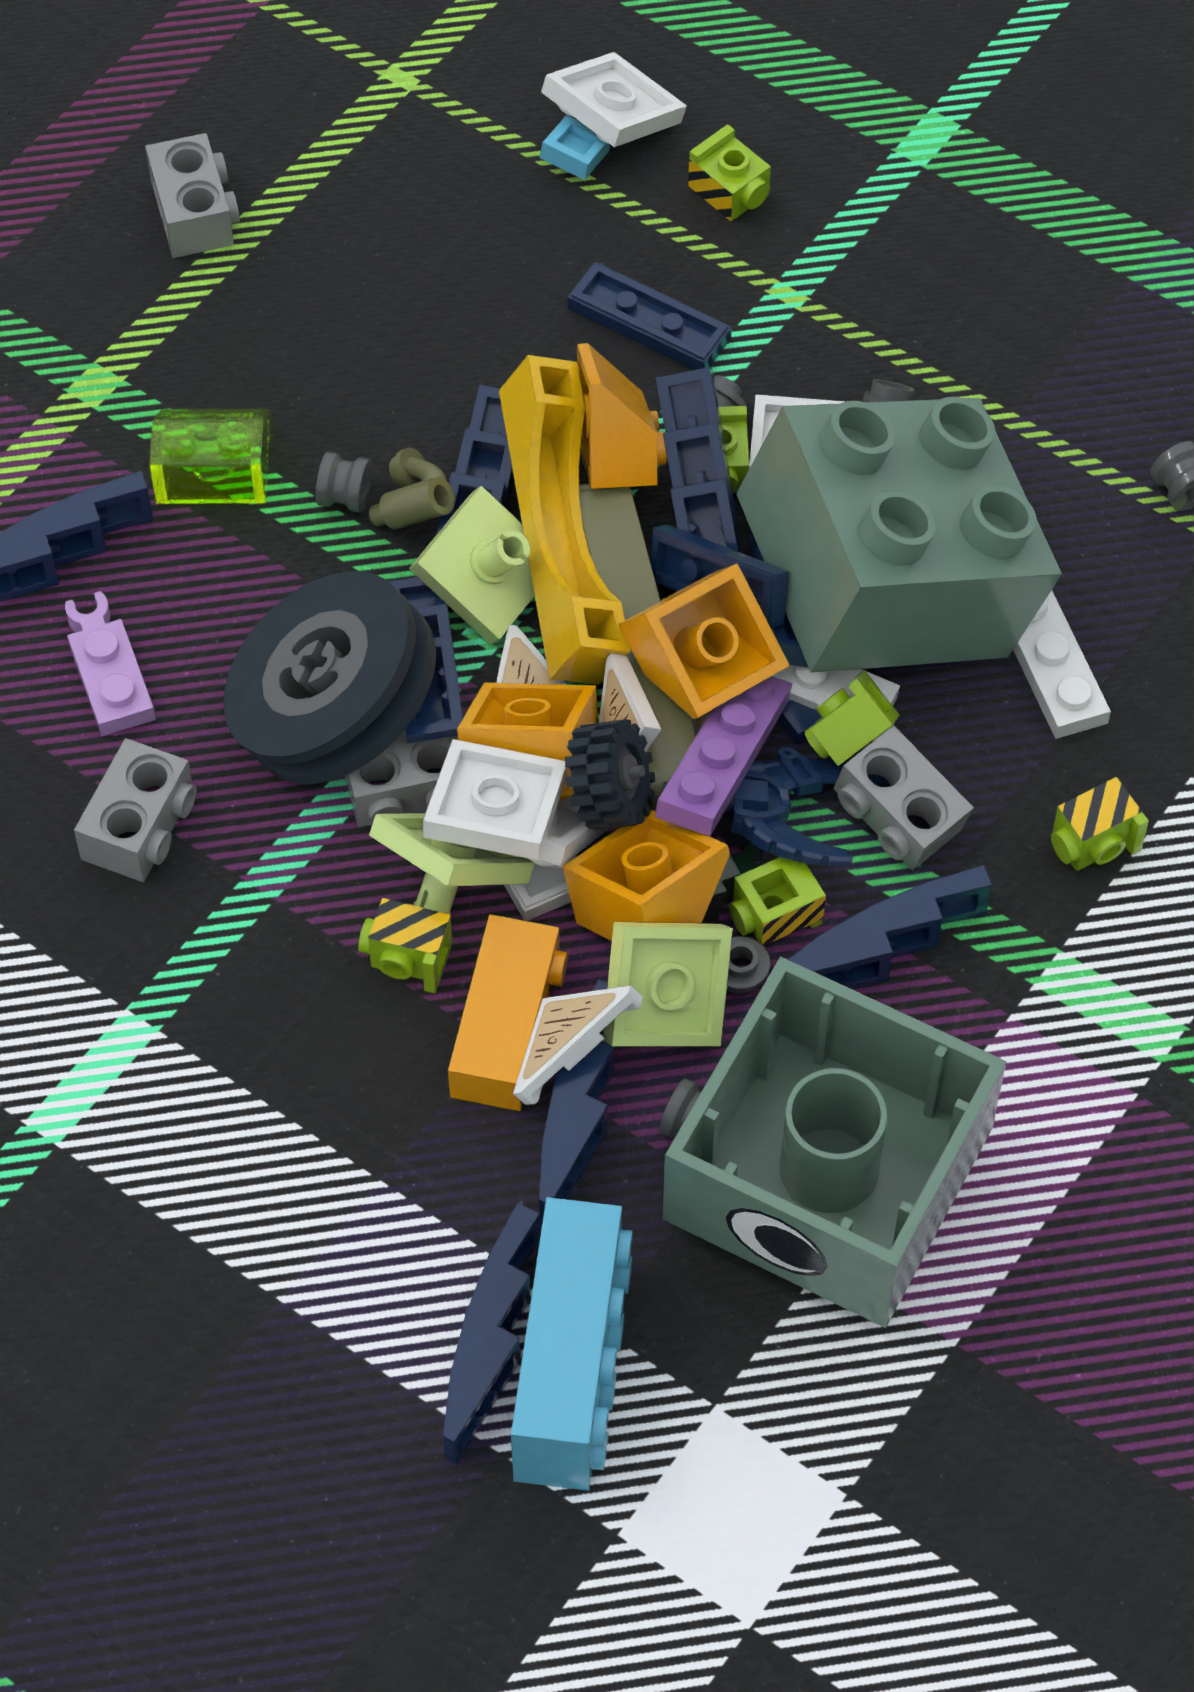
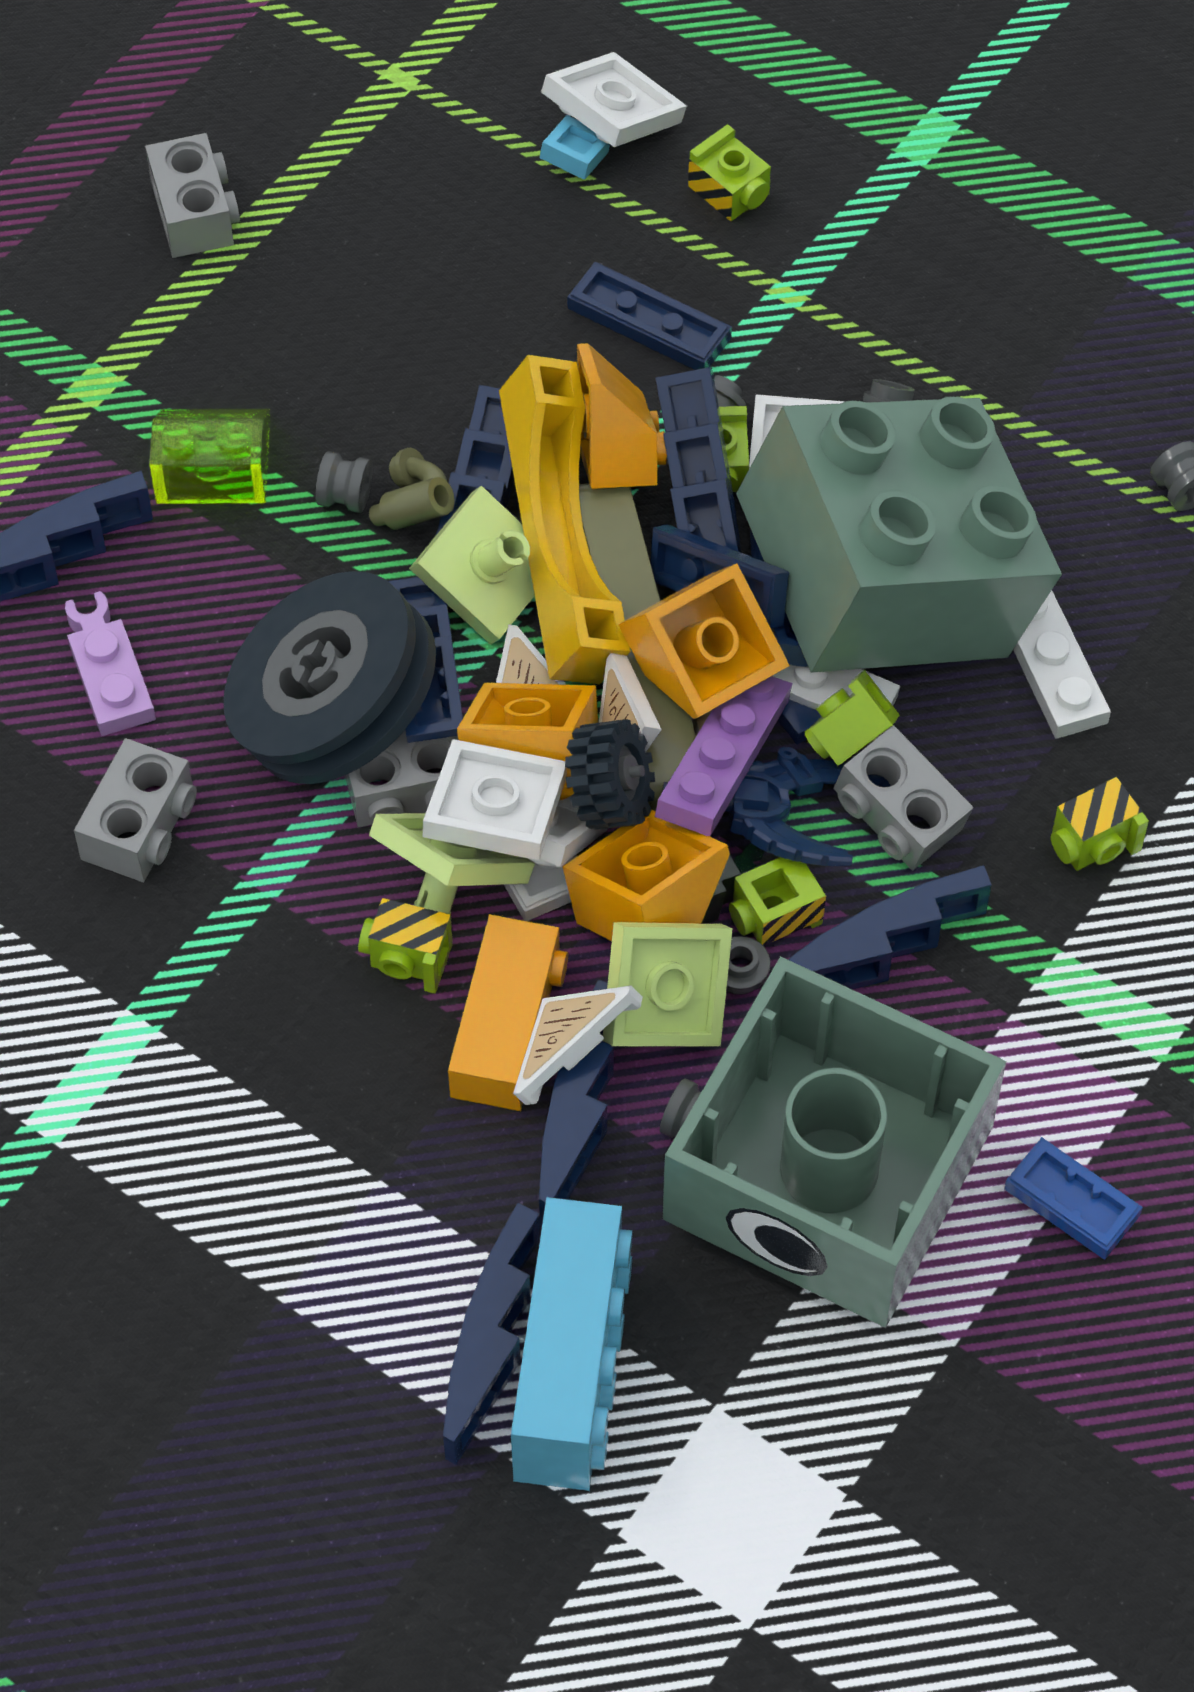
none -> blue plate [1004,1137,1143,1260]

